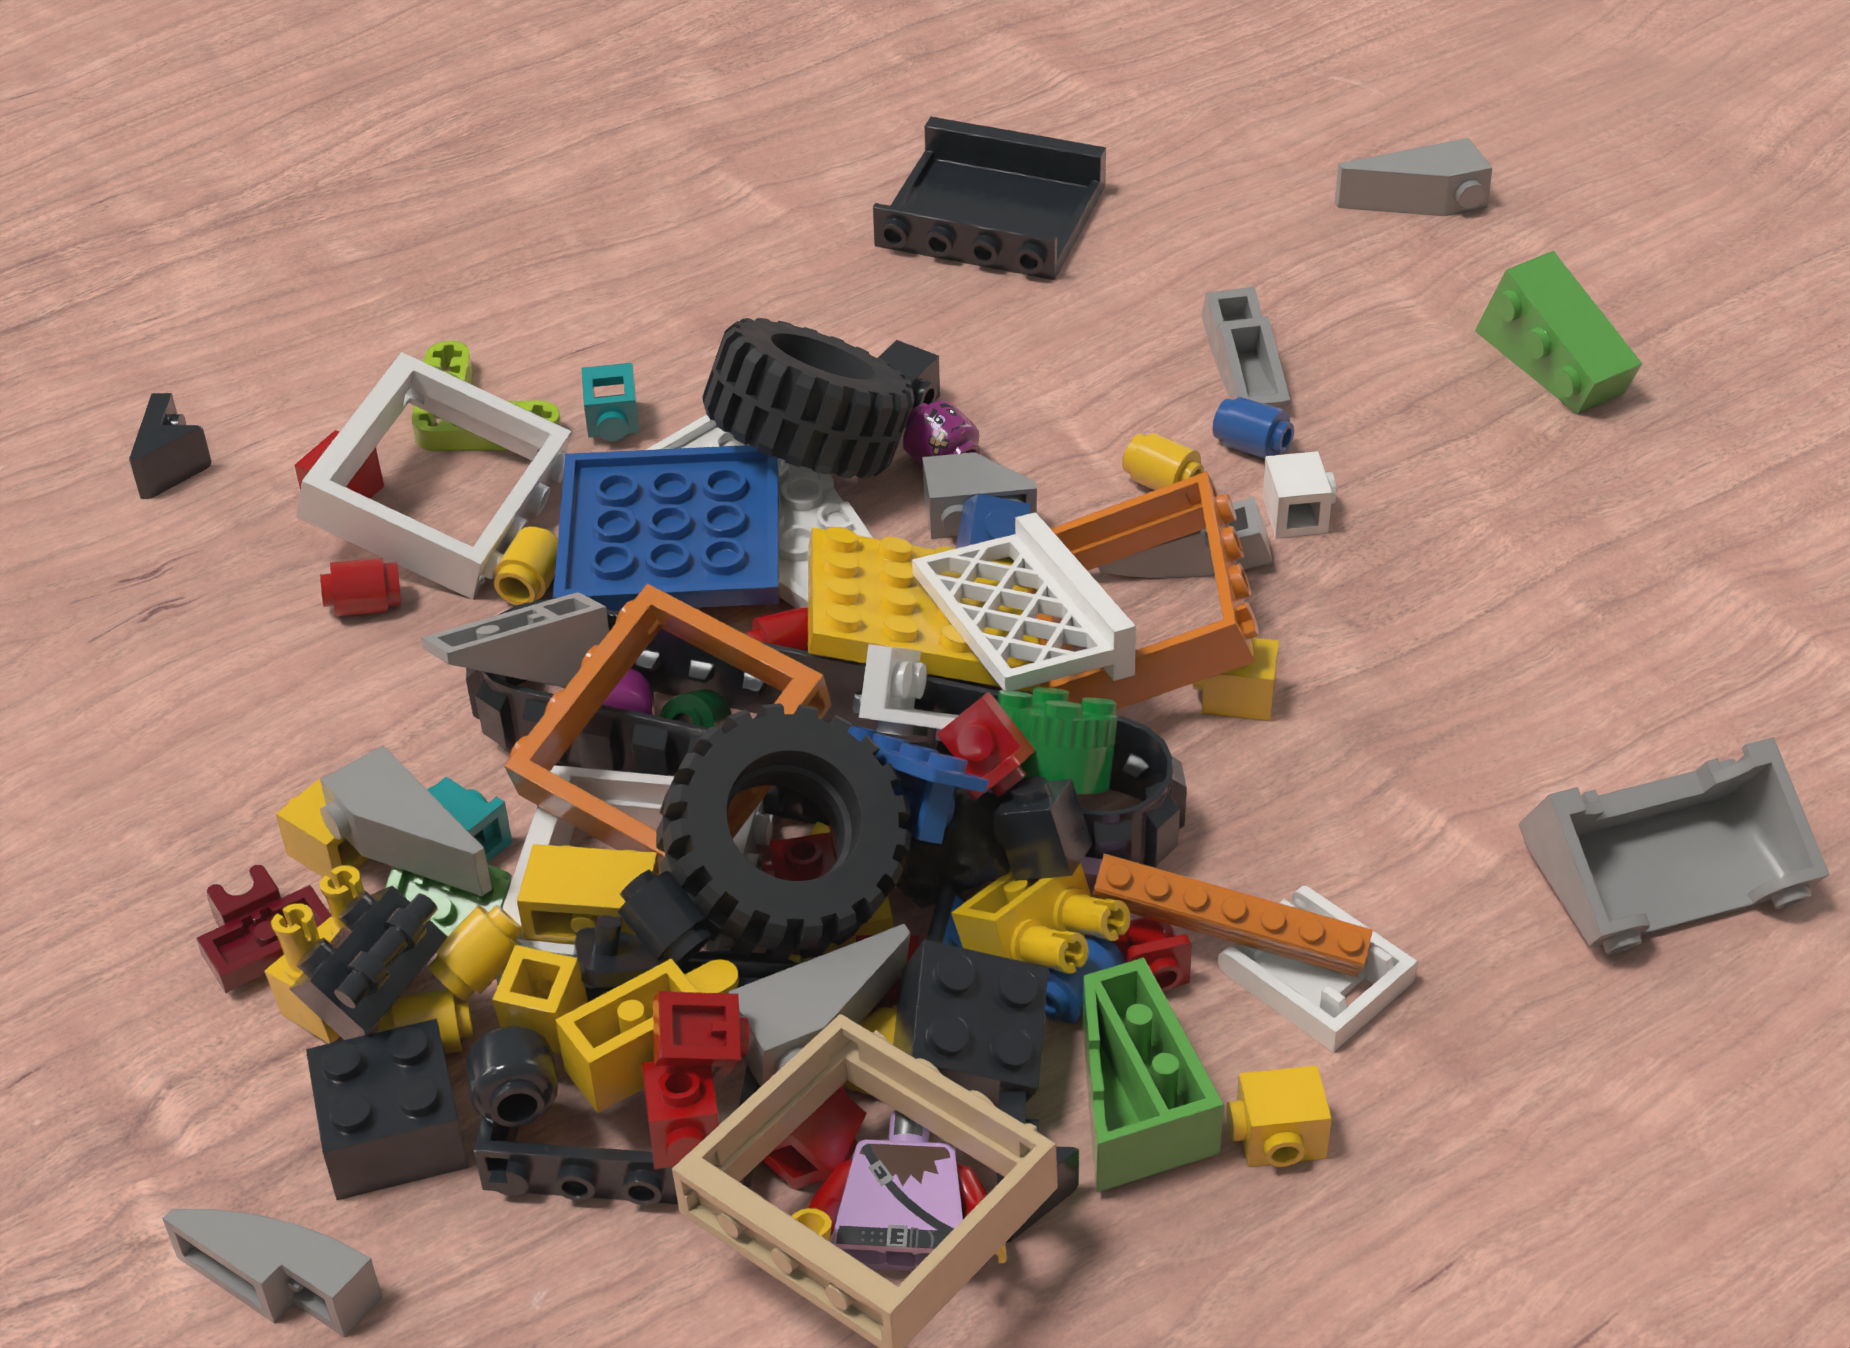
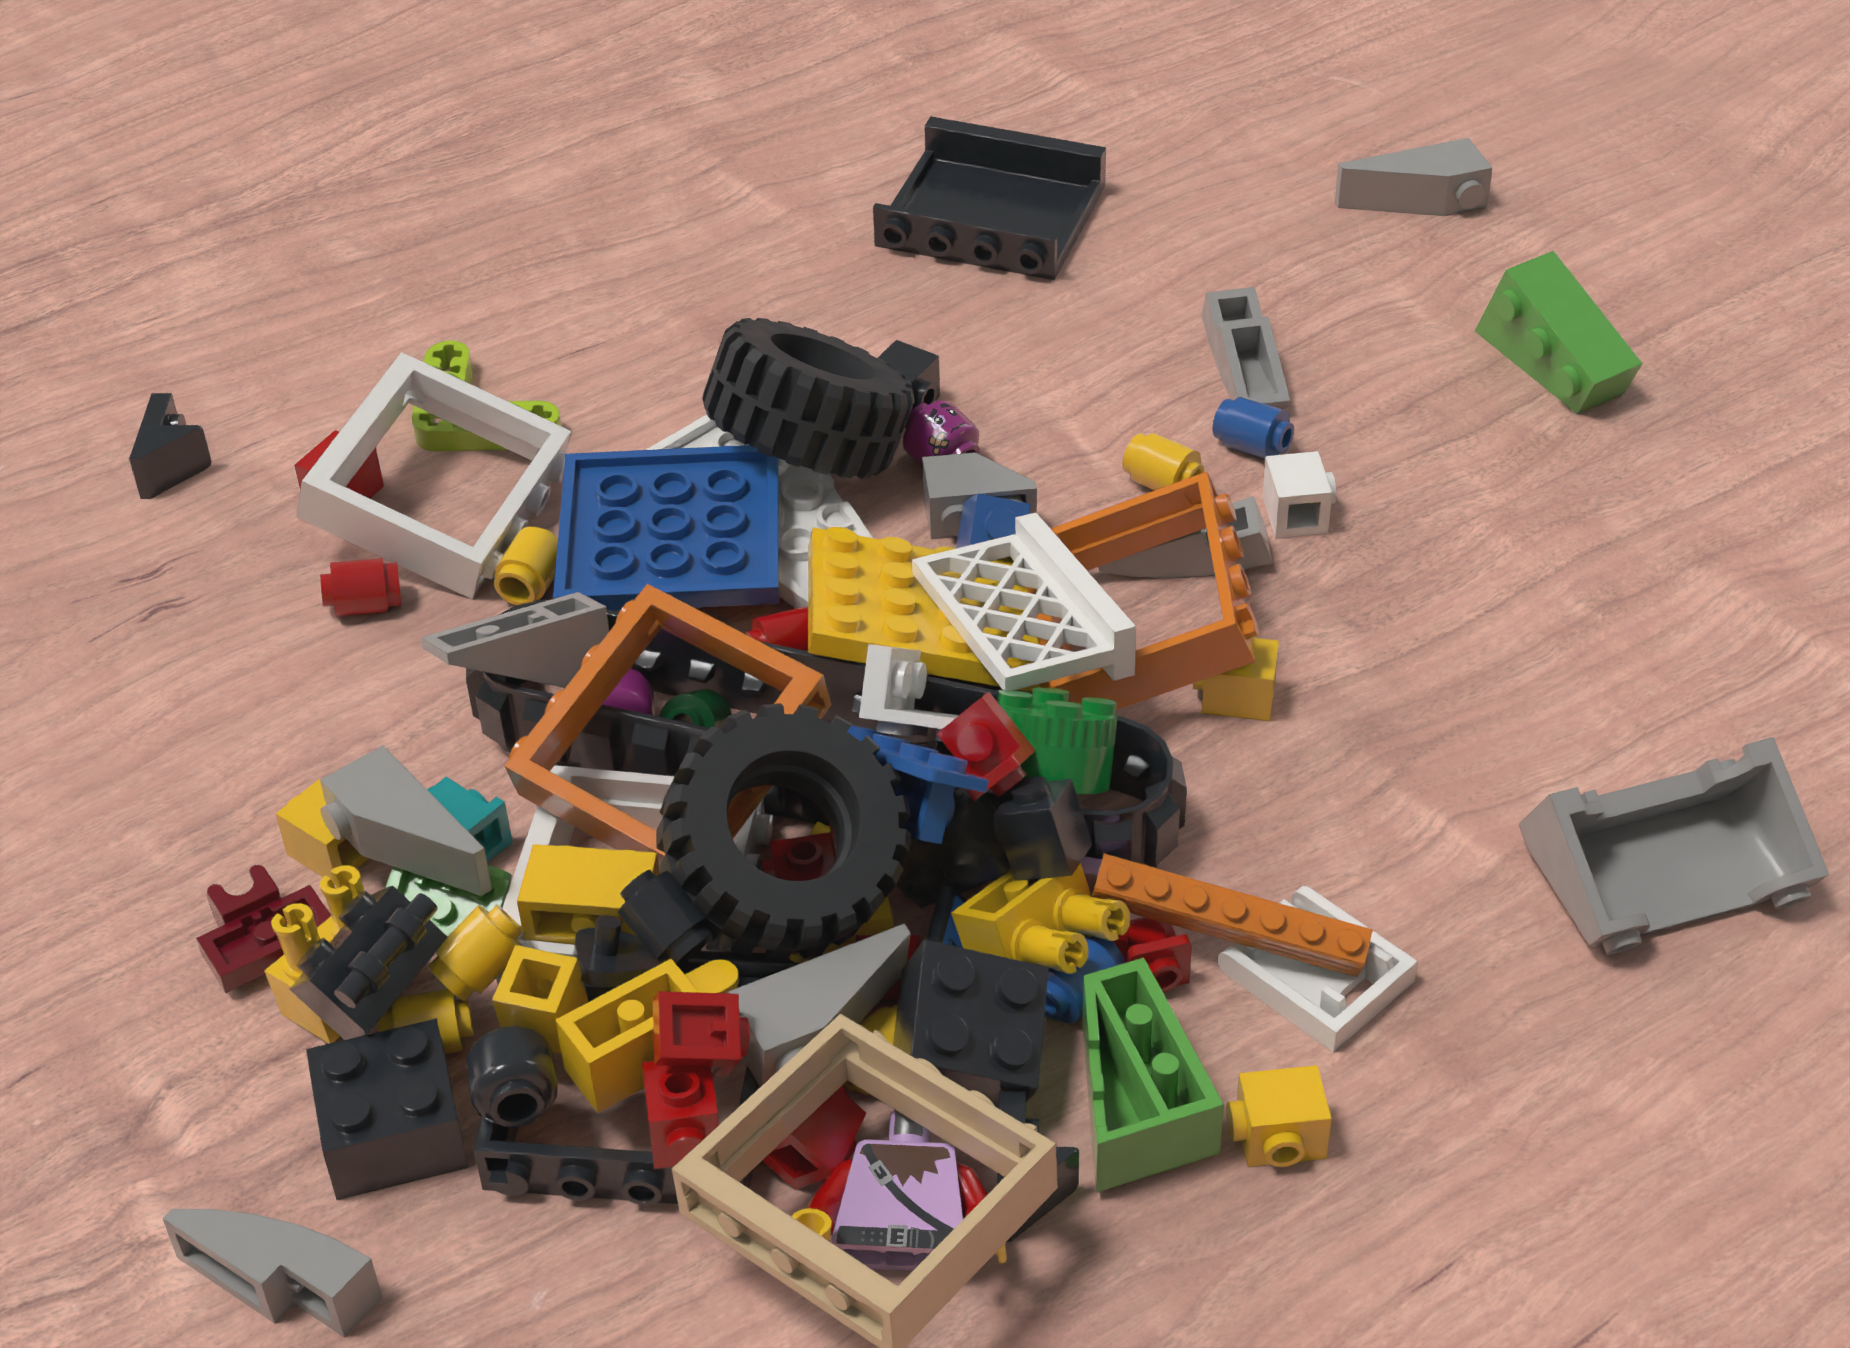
teal brick [581,363,640,442] -> none

